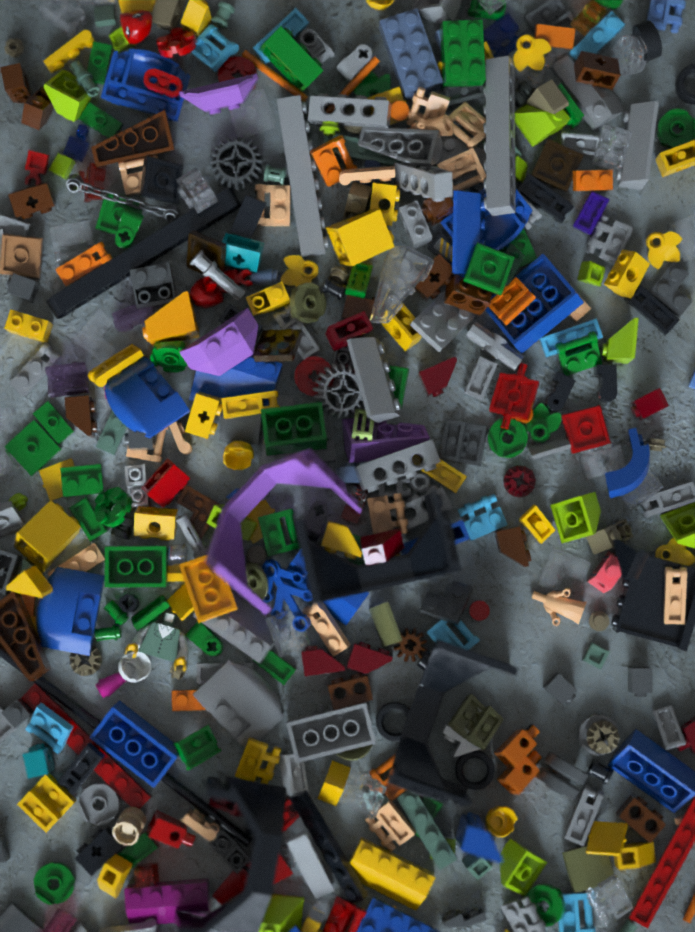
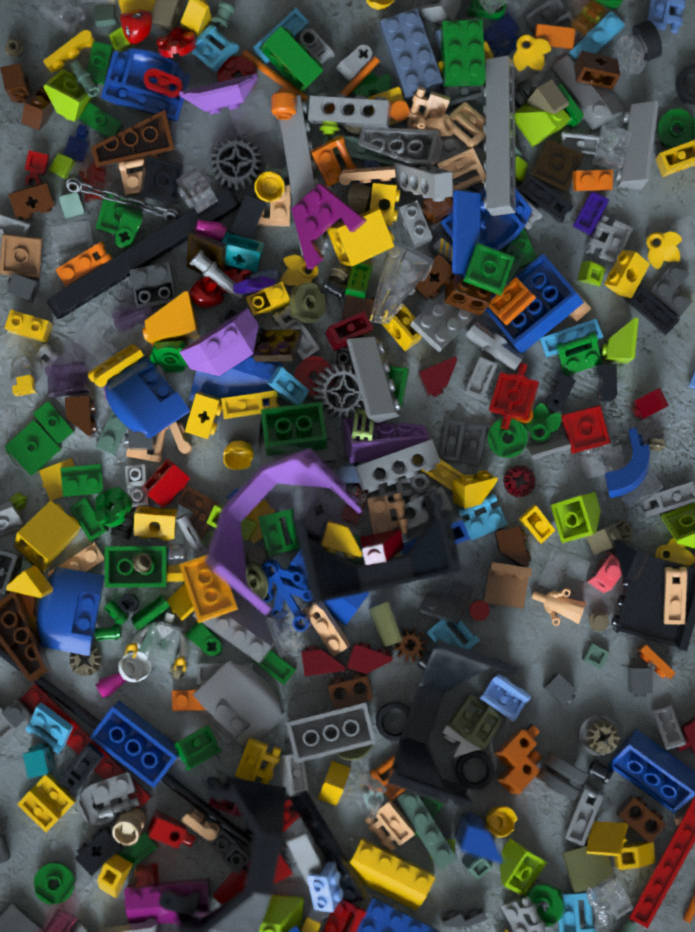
none -> leg [11,356,37,396]
none -> slope [59,192,85,219]
none -> light grey plate [90,771,140,818]
none -> dark tan plate [133,553,152,573]
none -> clear brick [145,621,184,668]
none -> black leg [159,889,201,915]
none -> dark pink cone [195,219,226,242]
none -> dark purple slope [233,276,276,294]
none -> yellow hair [254,171,285,202]
none -> medium azure slope [268,367,310,405]
none -> orange head [271,88,297,120]
none -> magenta wing [291,184,367,269]
none -> light blue bracket [308,862,343,912]
none -> yellow slope [453,470,498,509]
none -> light blue bracket [480,674,531,722]
none -> medium nougat bracket [484,562,532,609]
none -> orange plate [637,644,676,679]

